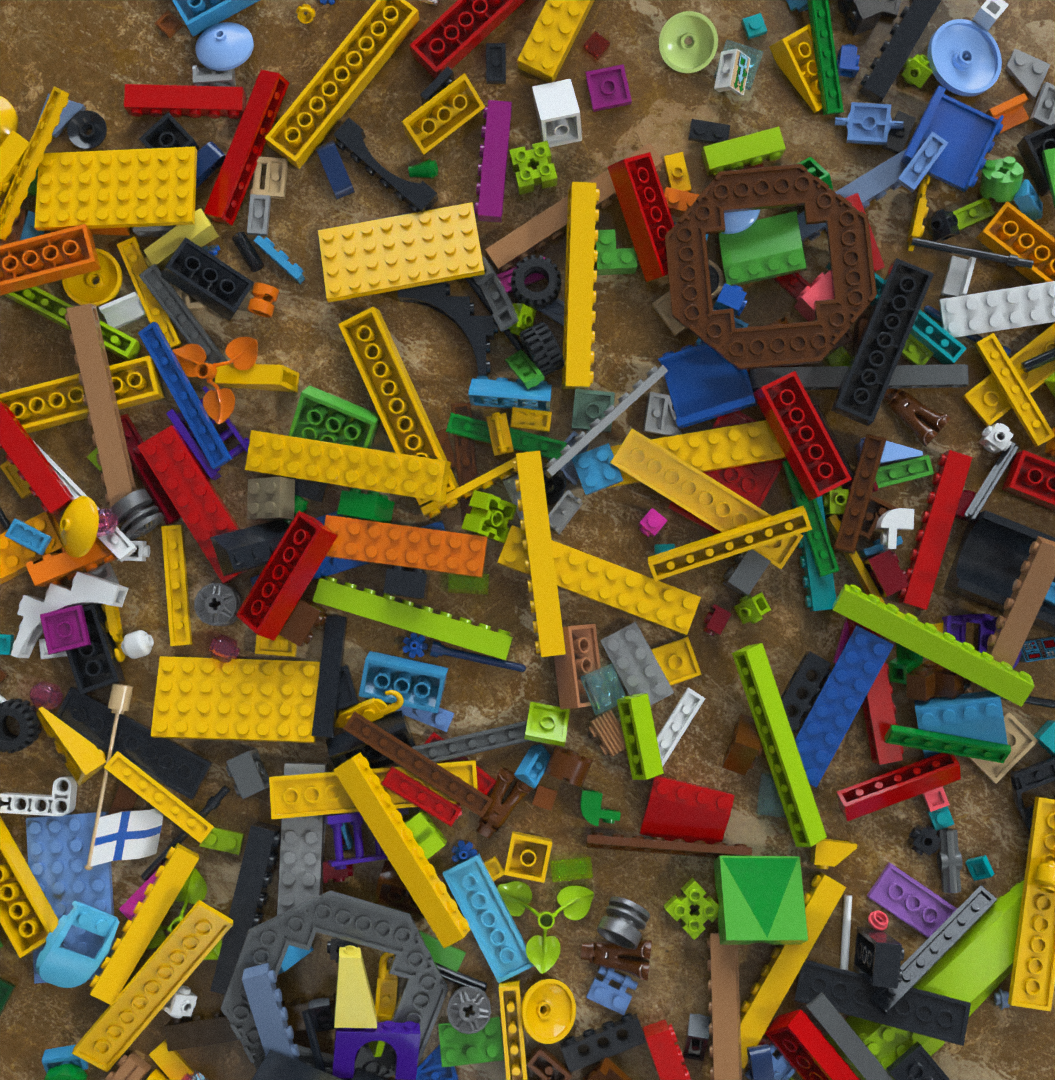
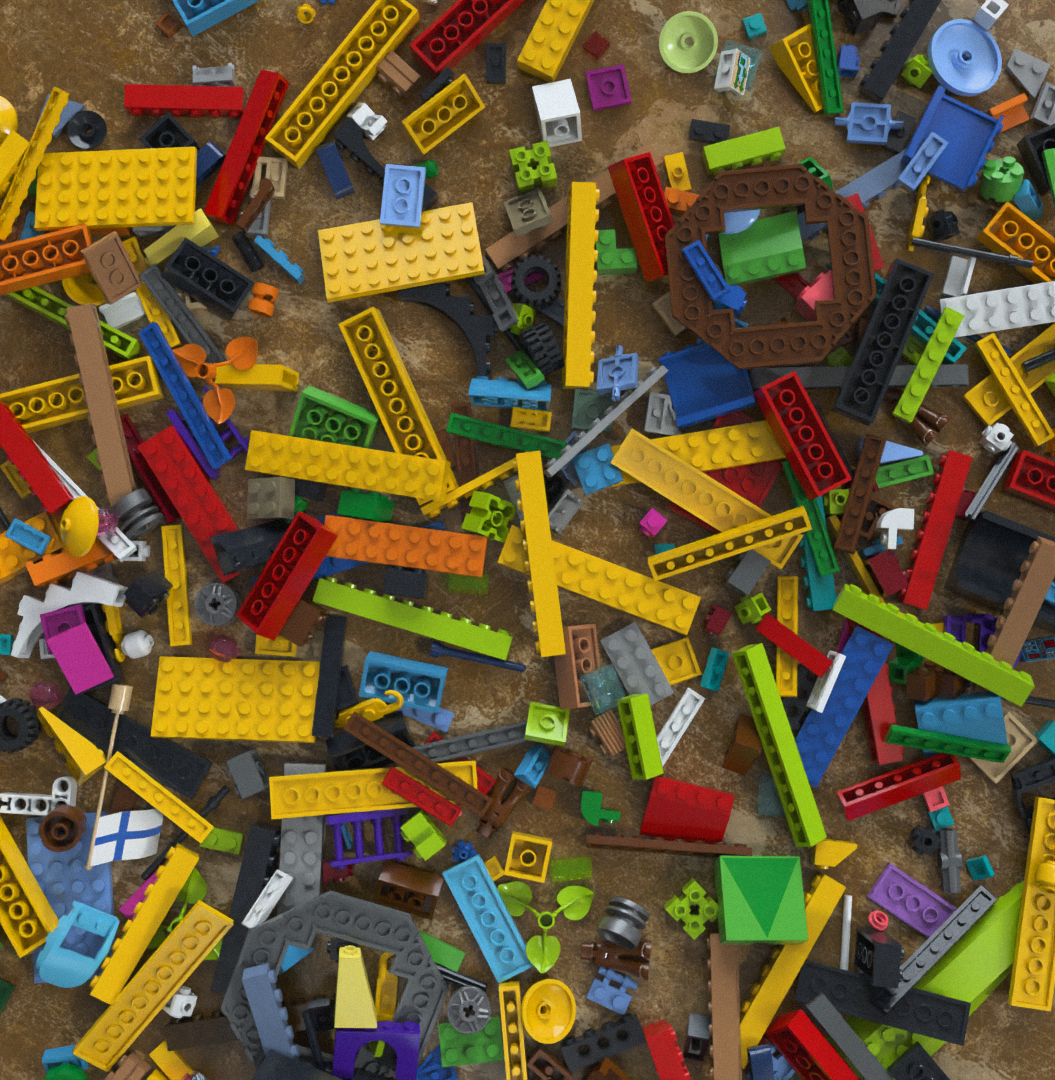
light blue dish [195,22,254,71] -> none
yellow brick [333,752,471,948] -> none
blue plant [403,633,428,658] -> none
magenta brick [474,100,512,223] -> none
yellow hinge [486,412,514,456] -> none
lime plate [953,198,995,231] -> none
sand blue plate [994,989,1010,1010] -> none
none -> reddish brown brick [38,804,87,852]
none -> dark pink tile [46,622,114,695]
none -> medium nougat tile [80,231,143,305]
none -> black brick [124,569,173,618]
none -> reddish brown plate [236,178,275,233]
none -> white tile [242,869,293,929]
none -> white brick [346,102,387,140]
none -> medium nougat brick [376,51,422,99]
none -> light blue plate [380,164,426,228]
none -> dark tan plate [504,187,553,237]
none -> medium blue plate [596,345,639,401]
none -> blue tile [681,240,731,302]
none -> teal plate [700,647,730,692]
none -> red tile [755,613,834,678]
none -> yellow tile [776,576,798,697]
none -> white tile [806,650,846,713]
none -> lime plate [892,307,965,423]

